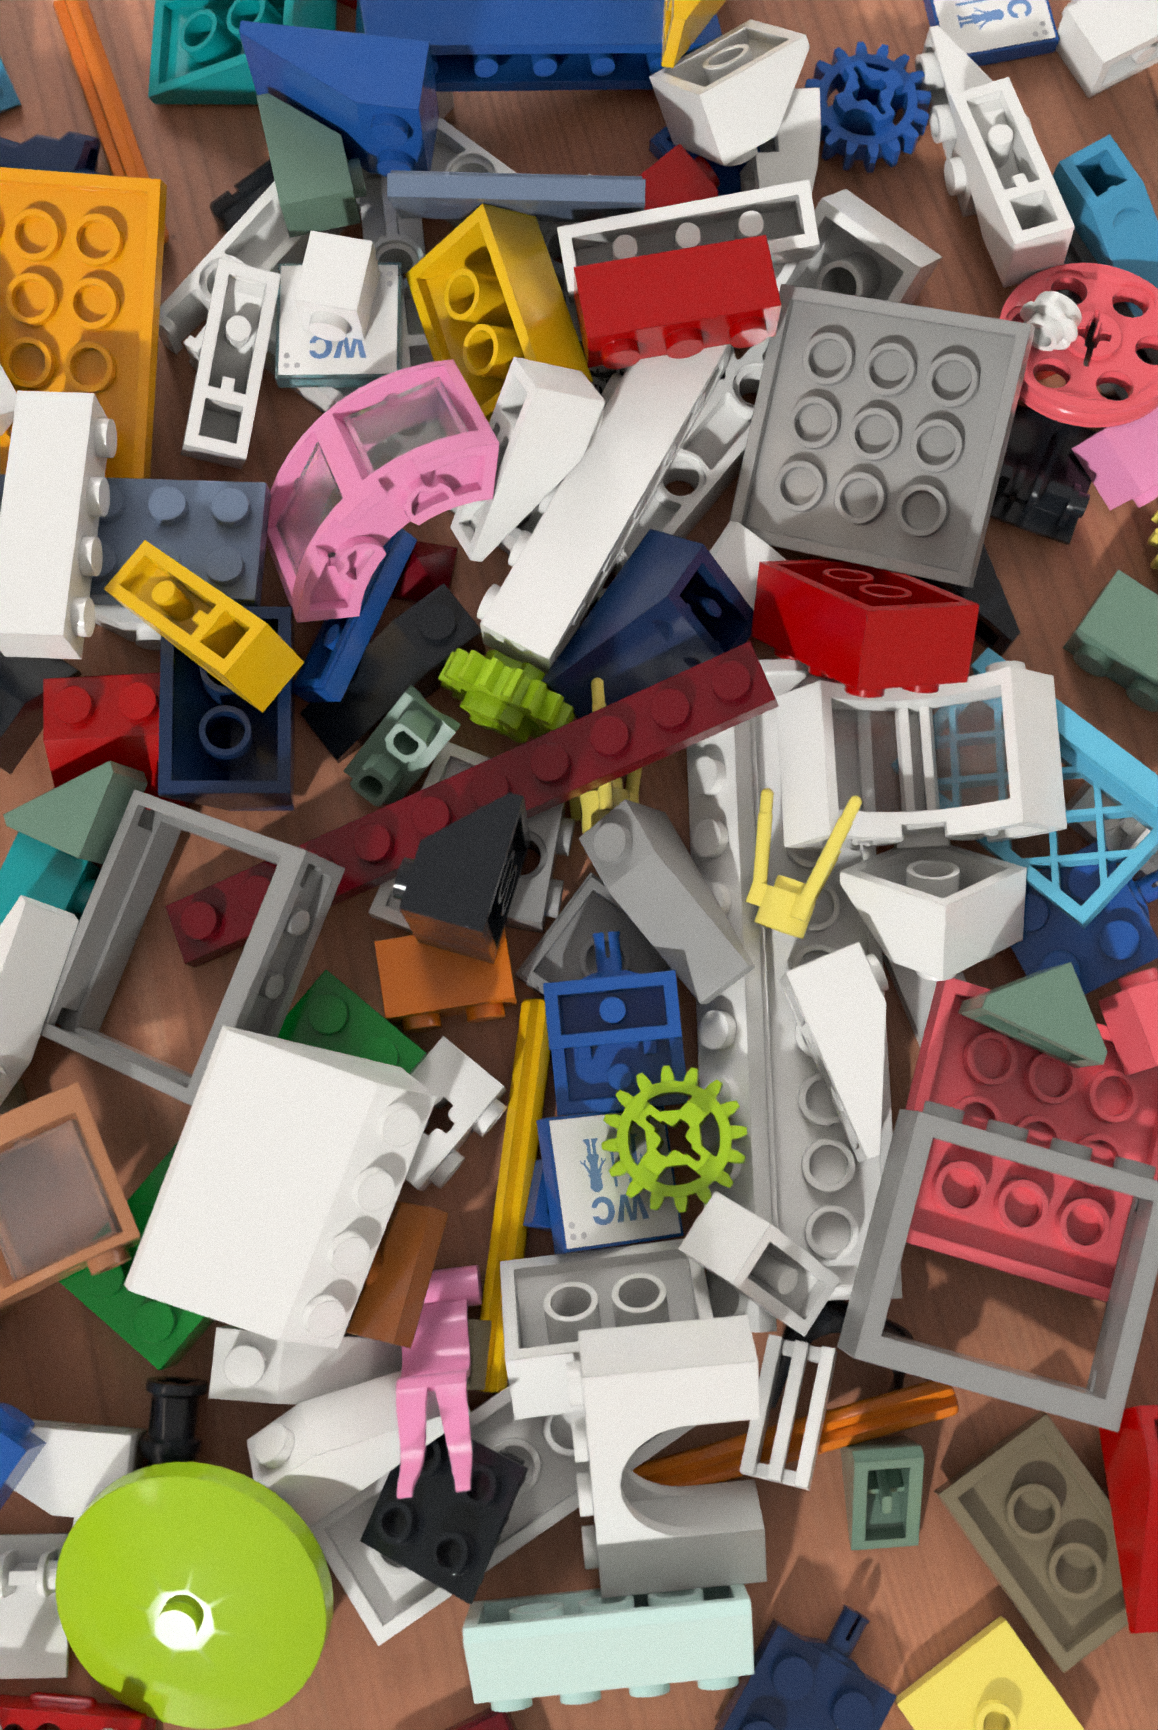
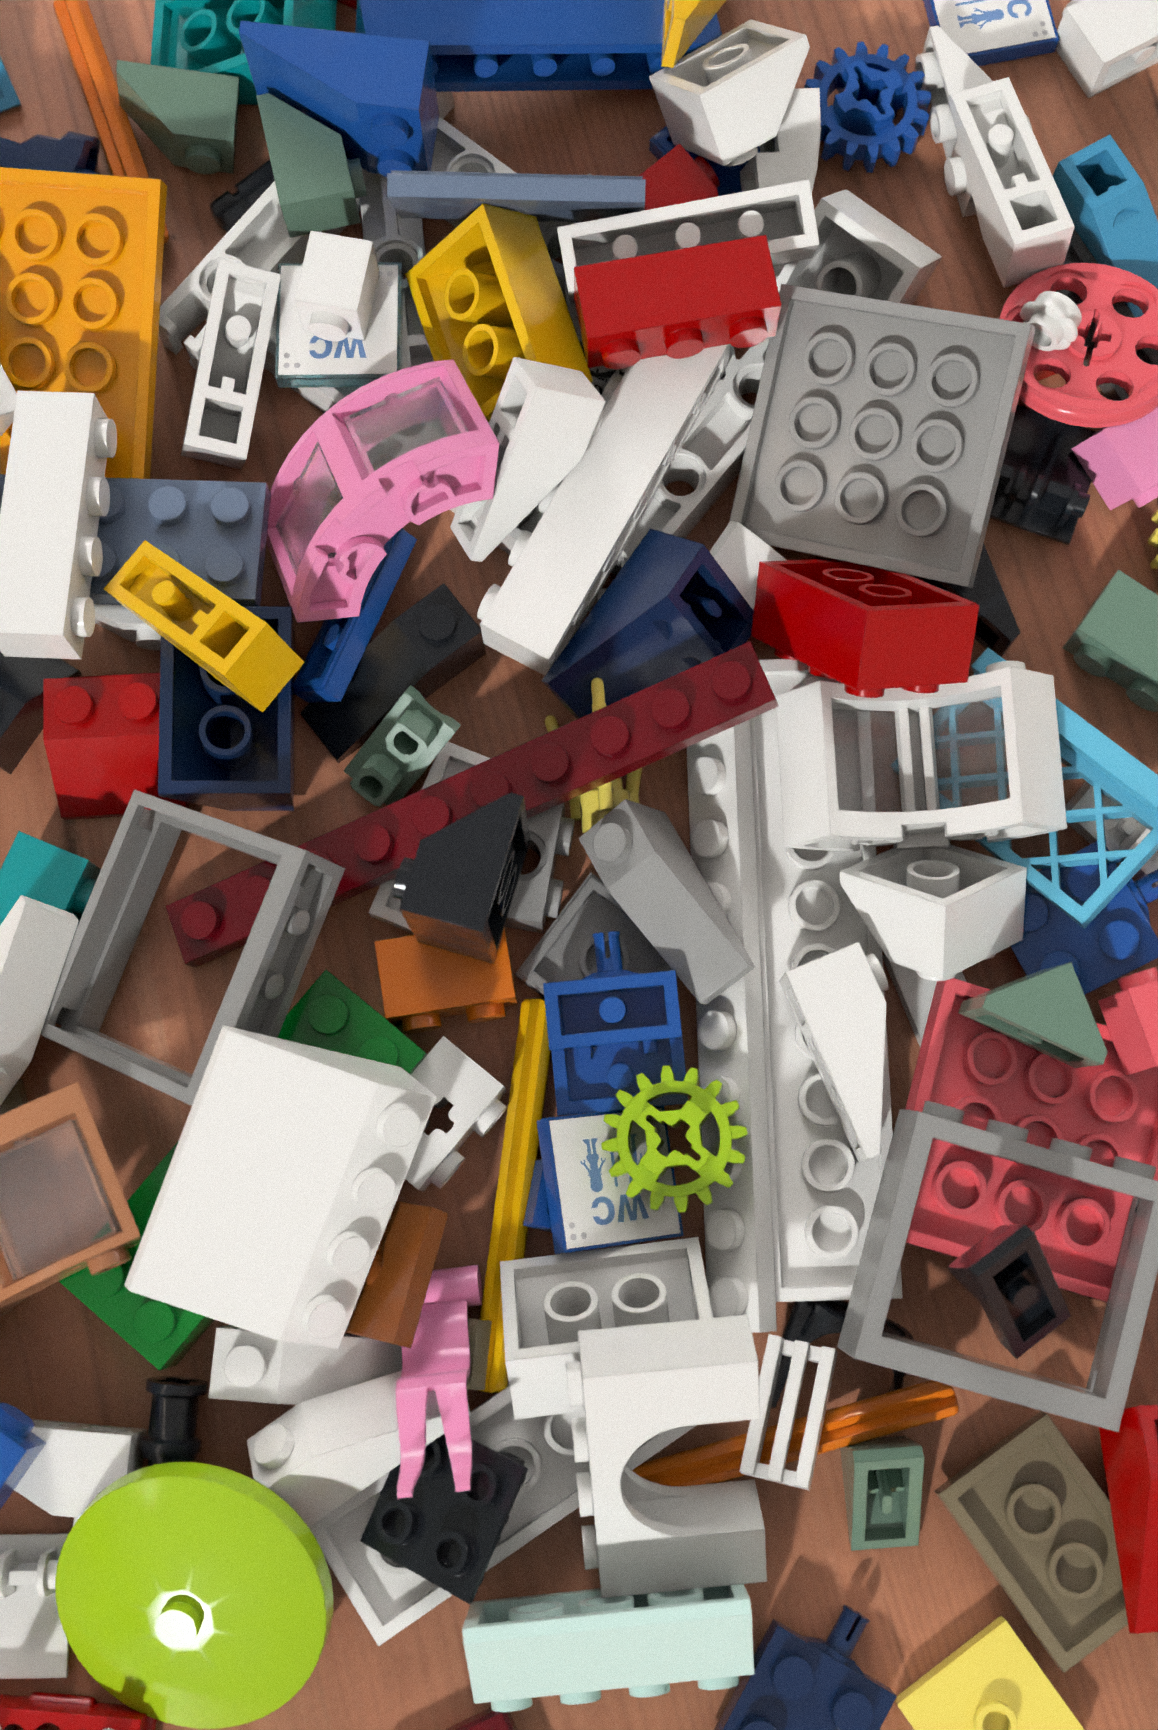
sand green slope [3,761,148,864] -> none
dark red slope [390,541,458,603] -> none
lime gear [438,648,575,743] -> none
white slope [678,1191,841,1337] -> none
light yellow plant [745,788,862,939] -> none
none -> sand green slope [116,60,239,174]
none -> black slope [948,1224,1071,1359]

